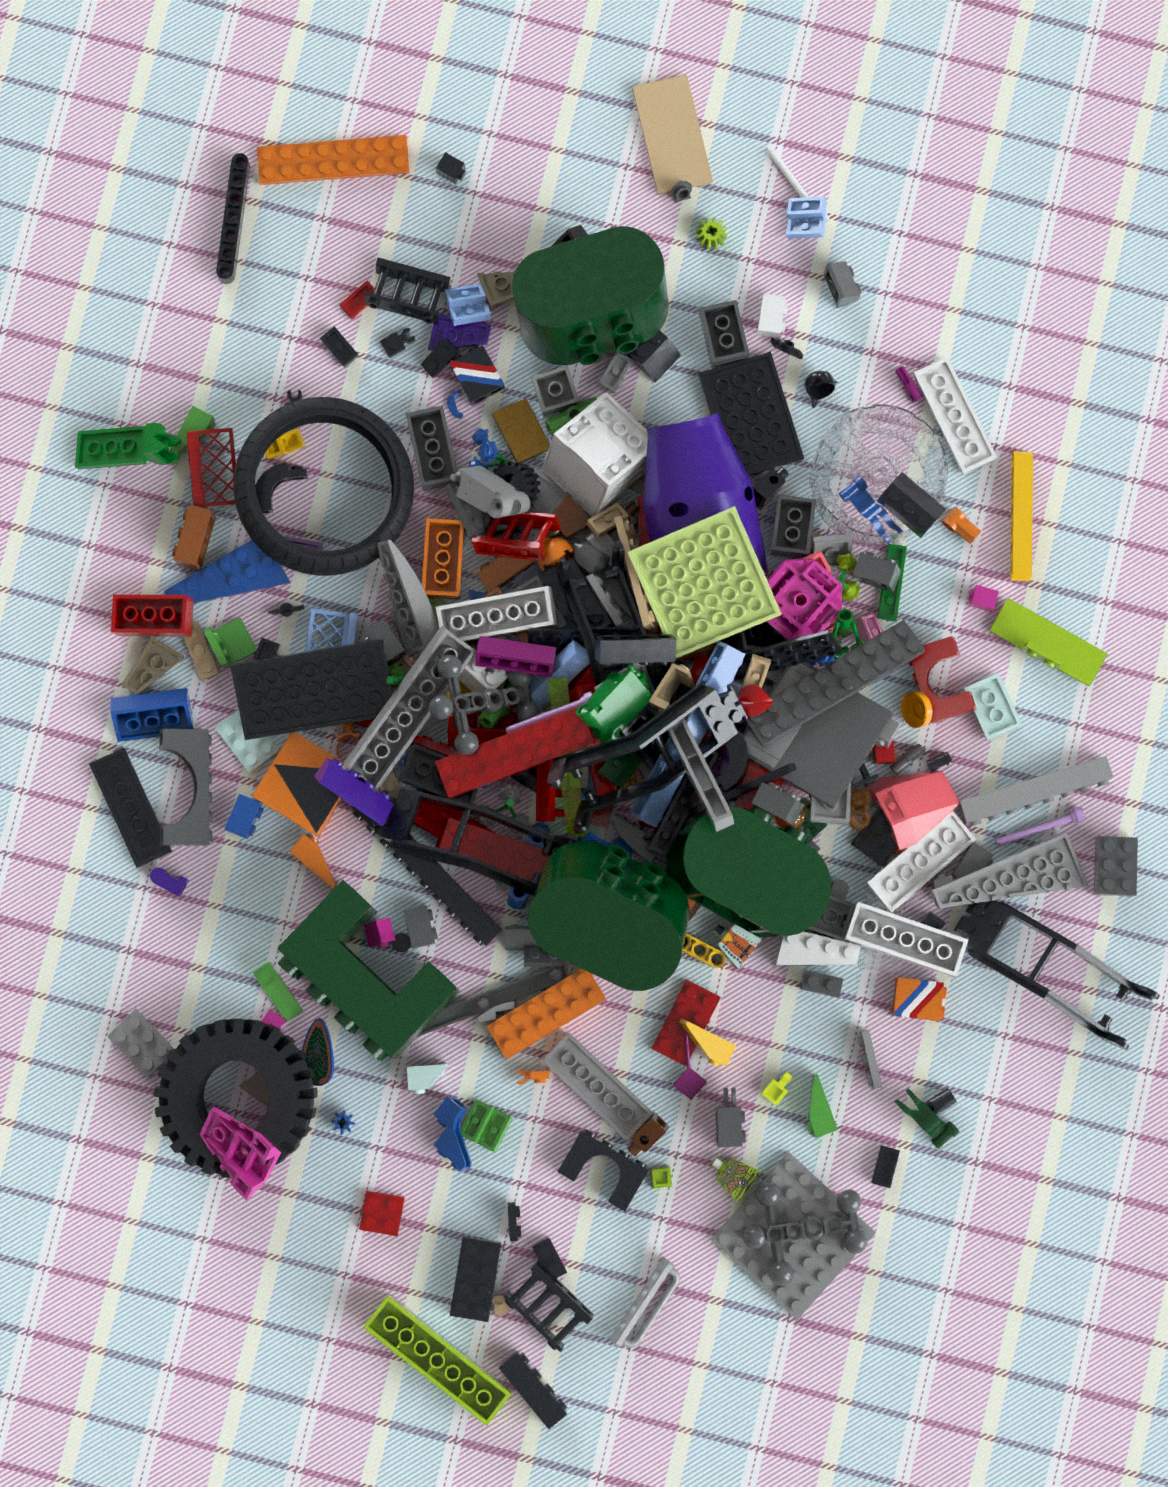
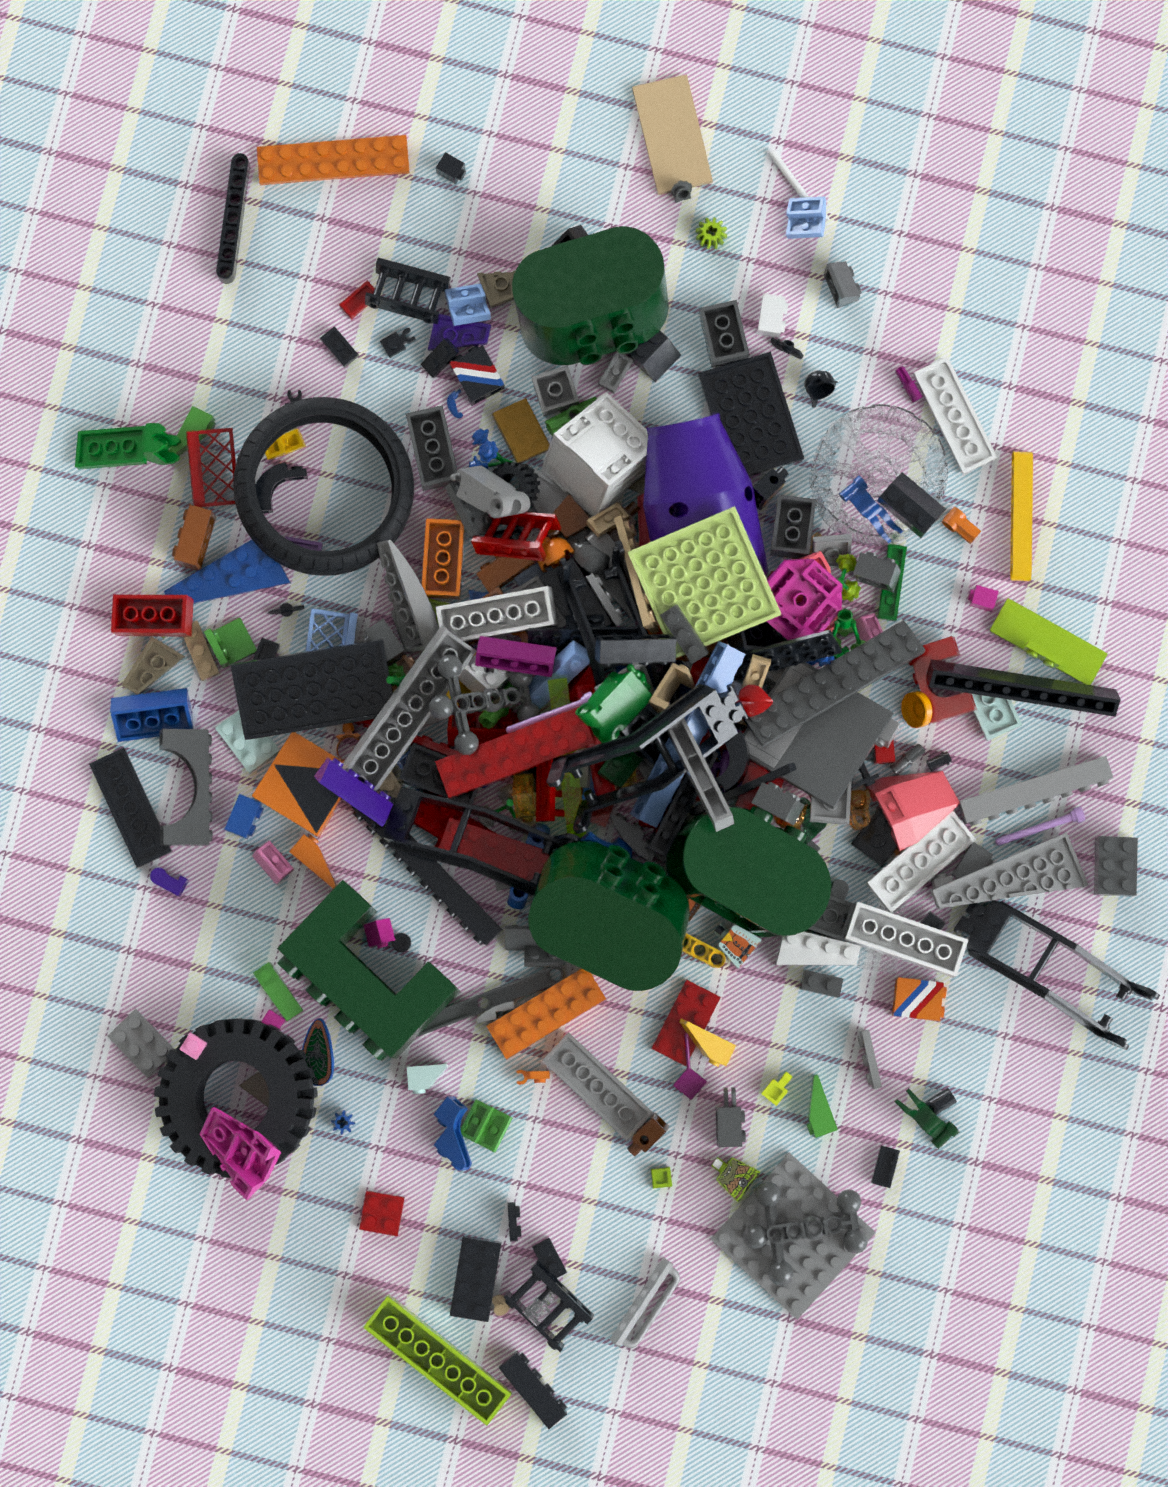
dark grey brick [404,905,438,949] -> none
black arch [557,1129,648,1212] -> none
none -> bright pink plate [180,1032,207,1060]
none -> bright pink slope [252,840,294,884]
none -> clear yellow torso [512,774,536,823]
none -> clear plate [522,1291,556,1326]
none -> dark grey plate [660,604,709,664]
none -> black brick [926,659,1121,717]

